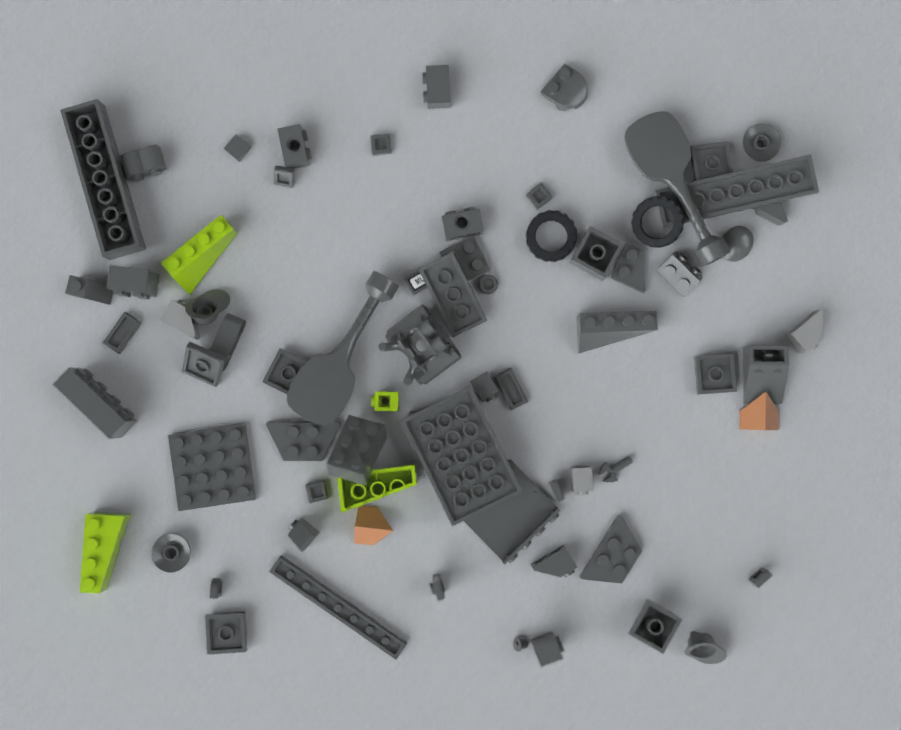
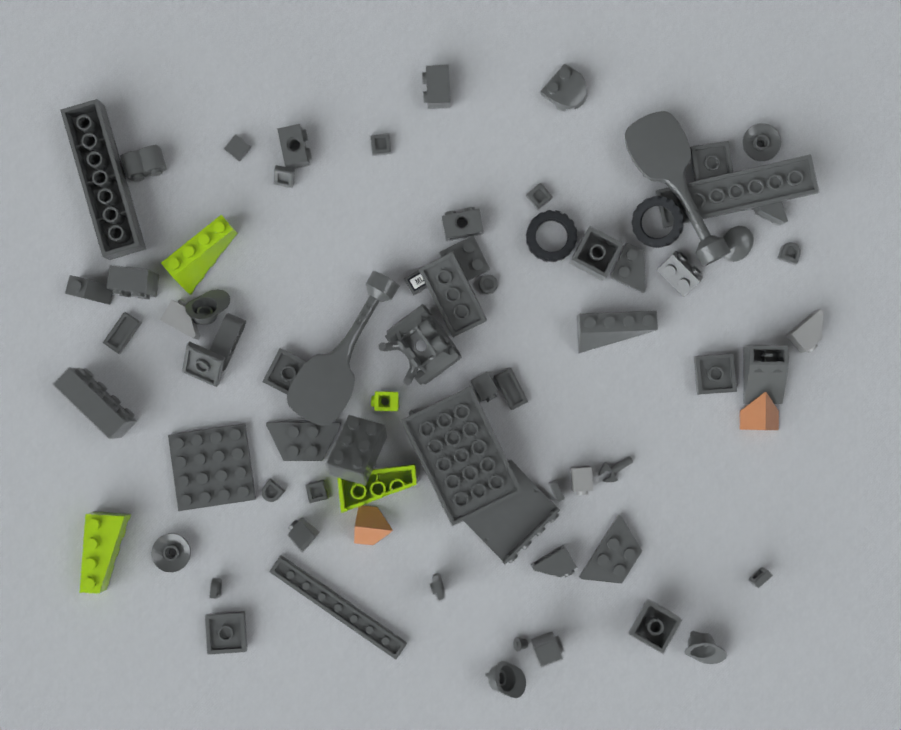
none -> dark grey tile [262,479,286,502]
none -> dark grey piece [485,661,526,698]
none -> dark grey tile [777,242,801,265]

